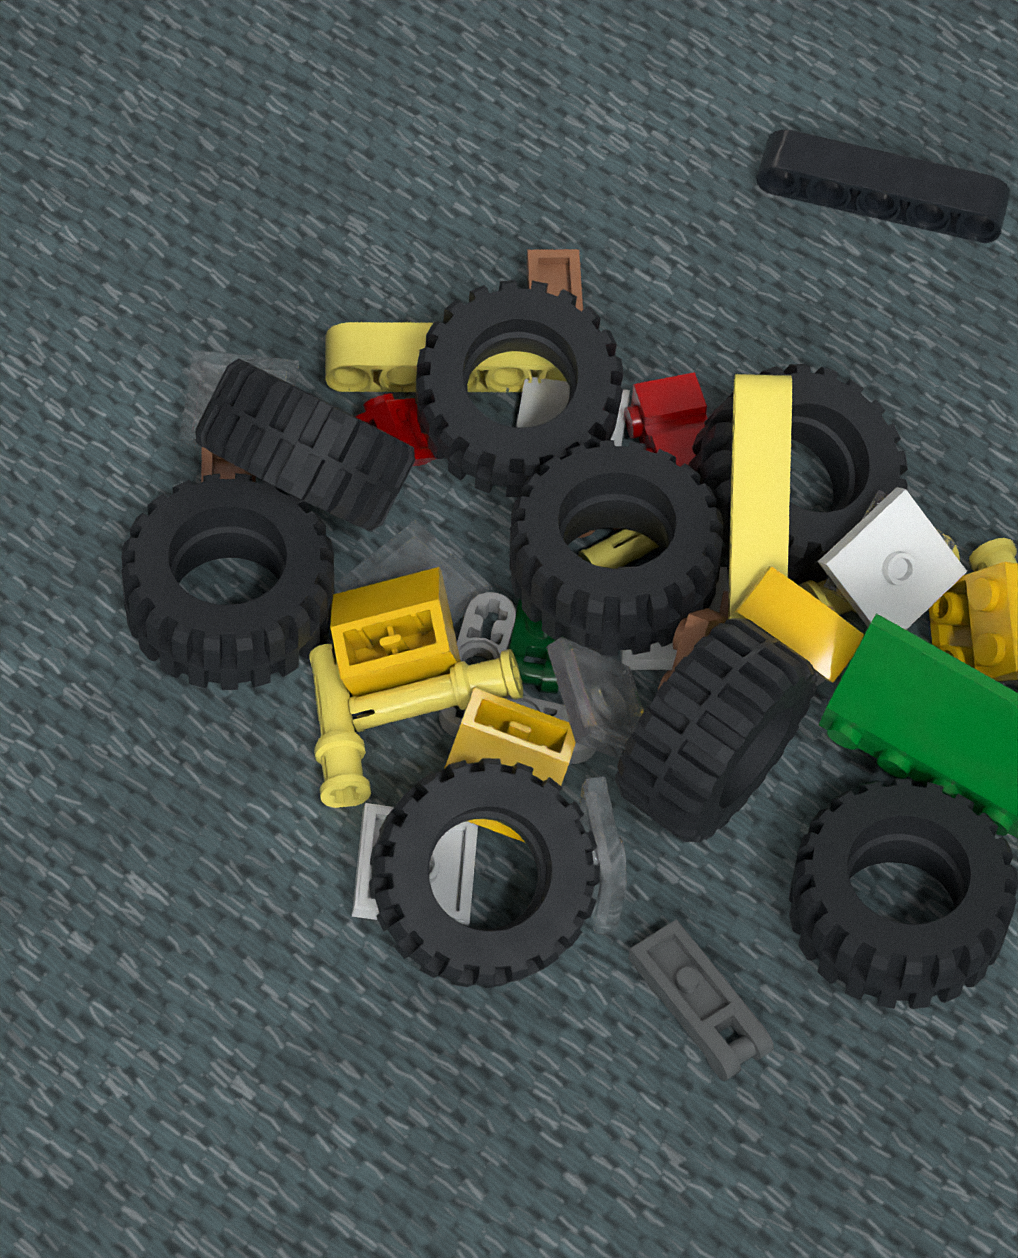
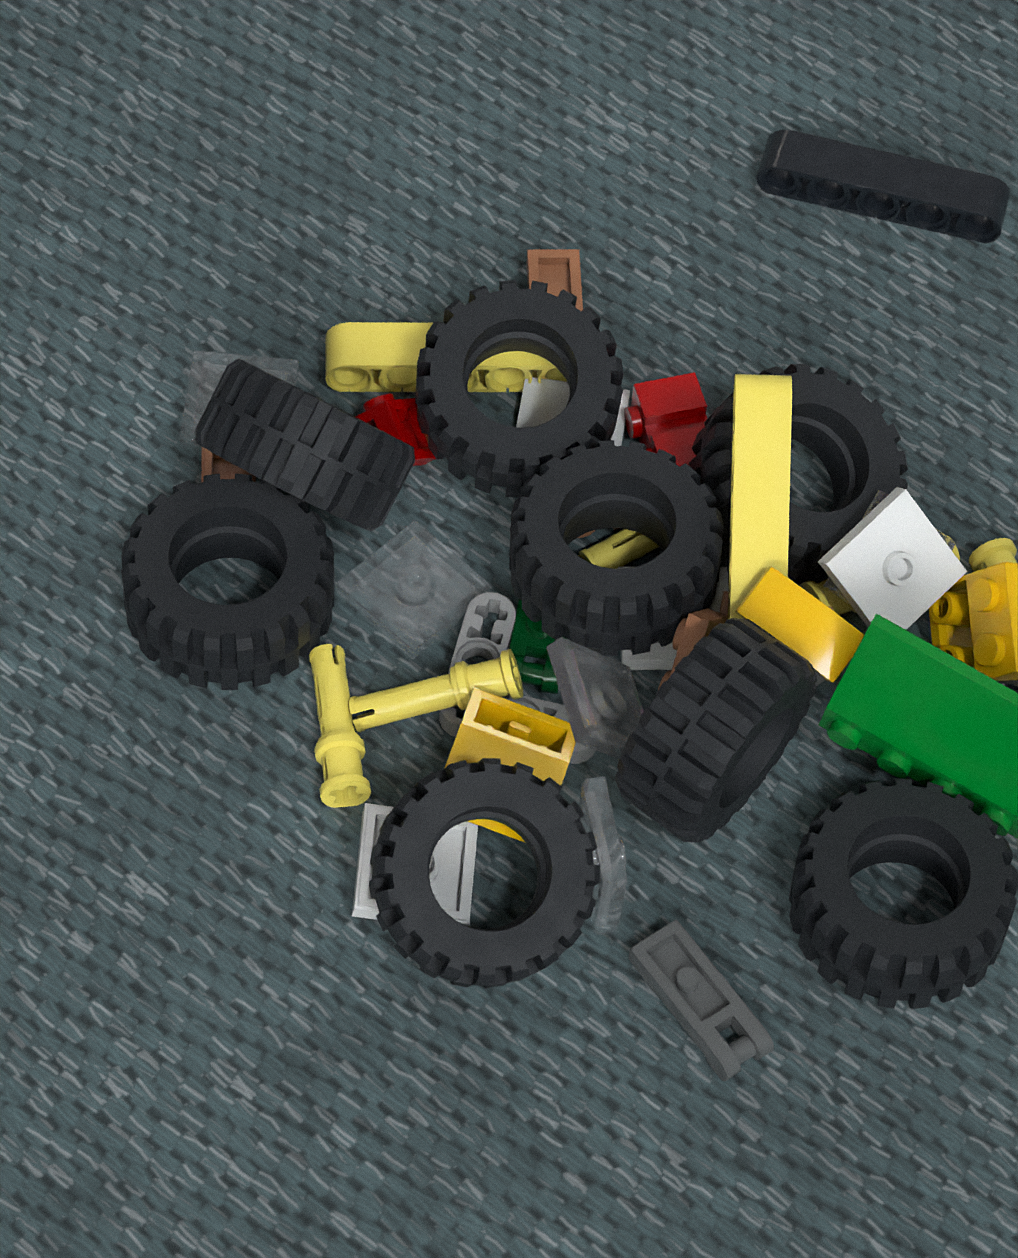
yellow slope [330,567,461,697] -> none

